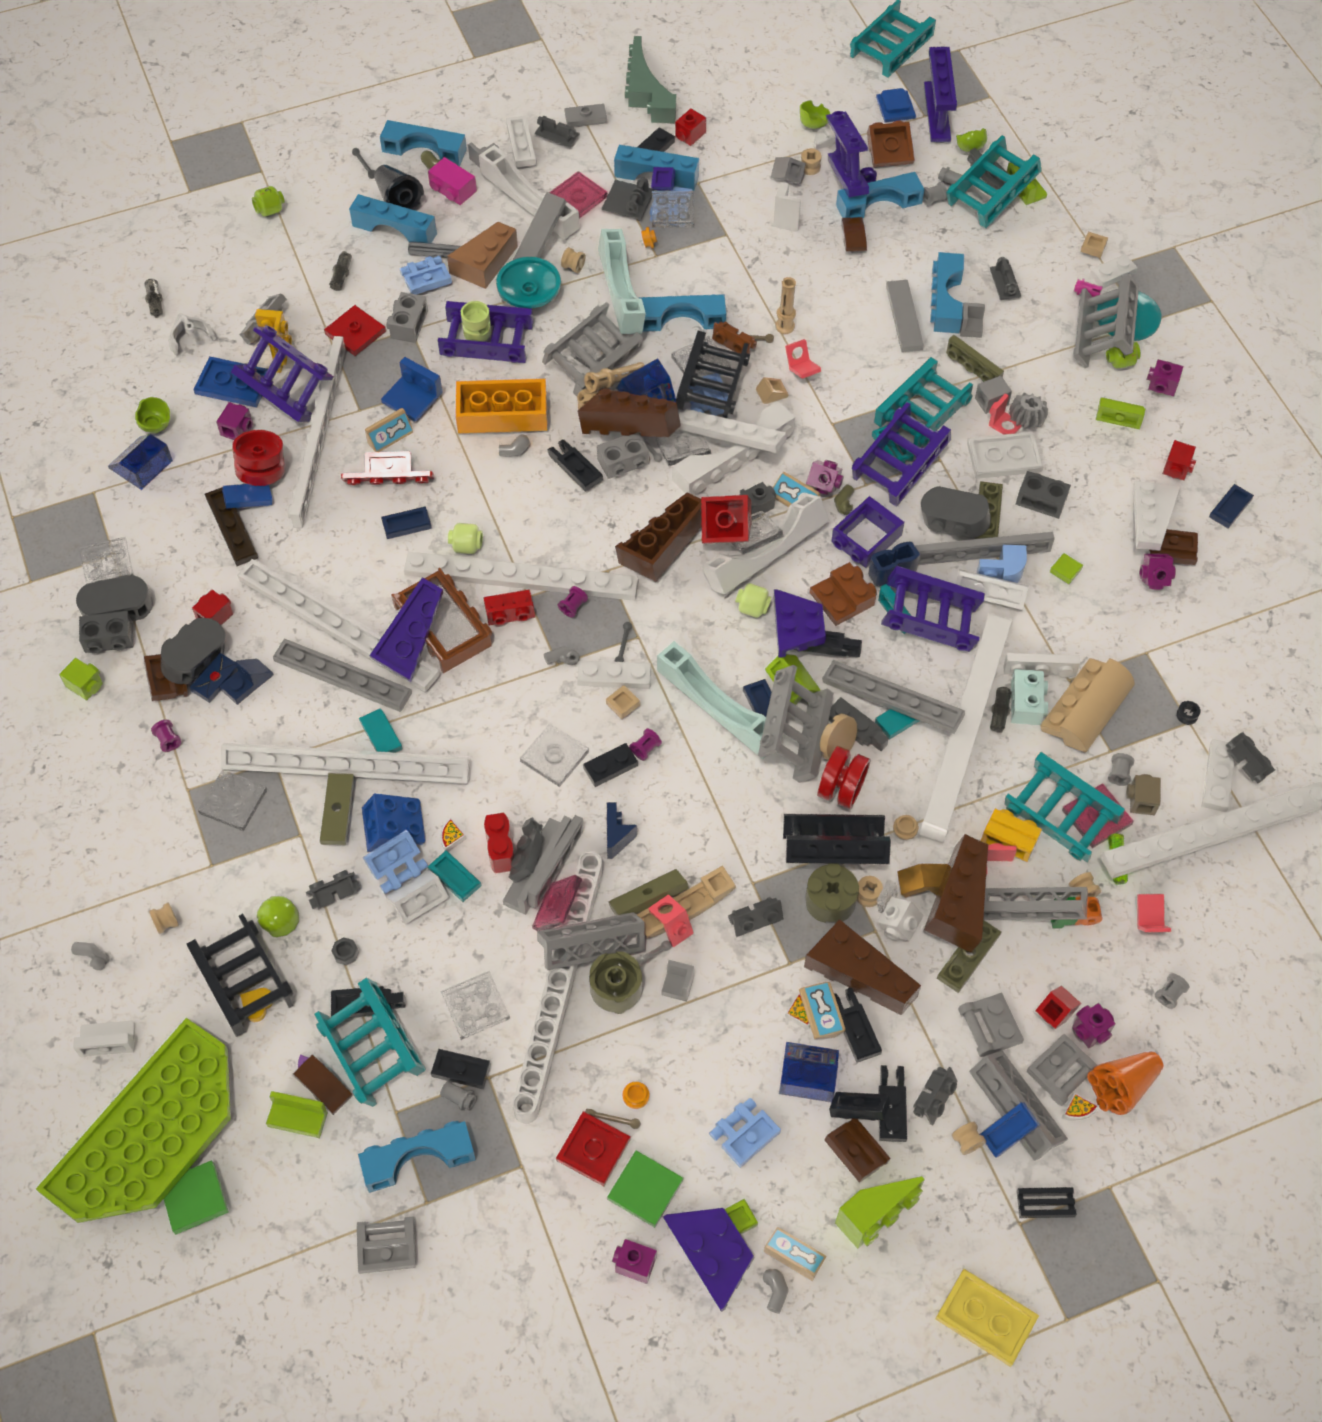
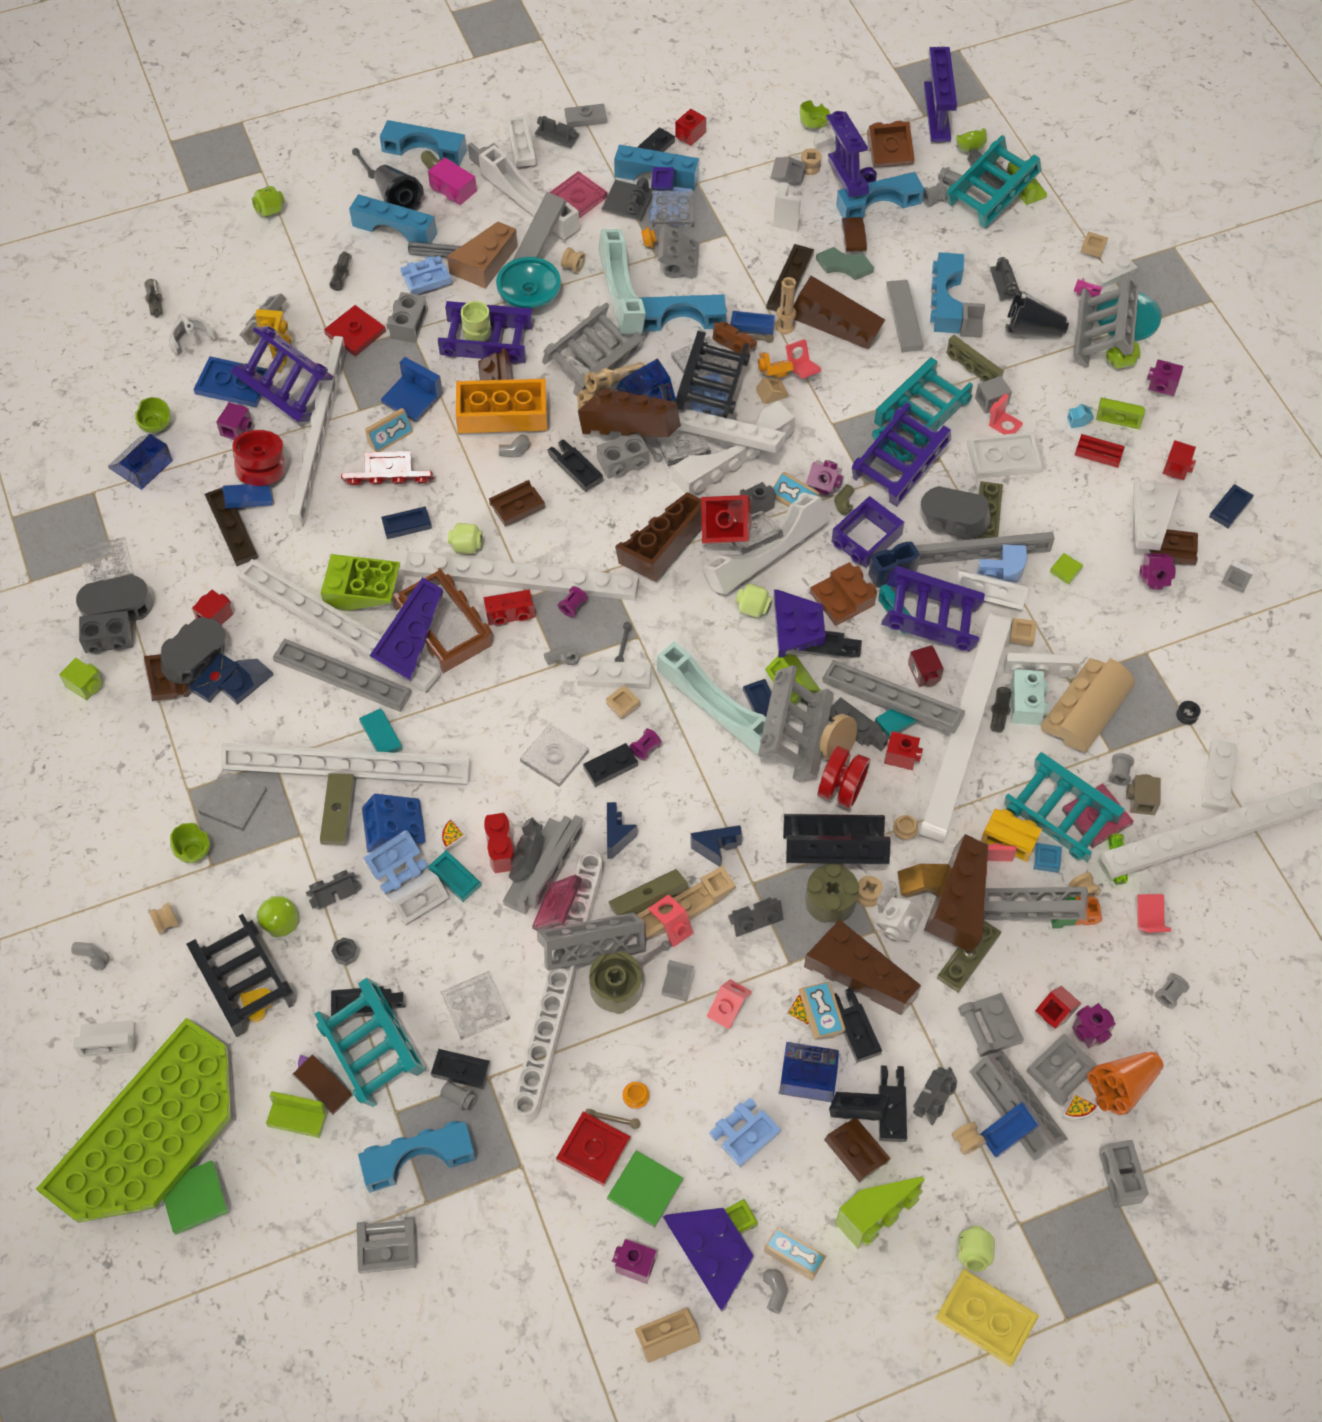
magenta bush [151,719,181,752] -> none
sand green arch [625,36,676,124] -> none
teal fence [850,0,936,78] -> none
blue piece [876,88,916,123] -> none
light grey gear [1009,392,1048,430] -> none
dark grey brick [1015,471,1071,519] -> none
black tile [1016,1187,1077,1218] -> none
dark grey hinge [1225,732,1275,783] -> none
none -> lime hair [170,823,210,863]
none -> lime slope [321,554,401,611]
none -> reddish brown plate [478,348,512,380]
none -> reddish brown plate [489,480,545,527]
none -> tan slope [635,1307,700,1362]
none -> light grey plate [658,224,699,279]
none -> dark blue slope [690,825,742,866]
none -> coral bracket [707,979,752,1029]
none -> blue tile [730,311,775,335]
none -> light orange bracket [757,352,794,378]
none -> dark brown tile [766,244,814,312]
none -> reddish brown wedge [793,275,886,349]
none -> sand green tile [816,247,874,280]
none -> red brick [884,731,923,771]
none -> dark red brick [908,645,944,687]
none -> yellowish green head [958,1226,995,1271]
none -> black cone [1005,290,1069,337]
none -> tan plate [1009,618,1037,646]
none -> dark azure tile [1033,843,1062,873]
none -> medium azure piece [1067,404,1094,428]
none -> red tile [1075,434,1125,468]
none -> light grey brick [1099,1140,1149,1208]
none -> light grey tile [1222,560,1255,592]

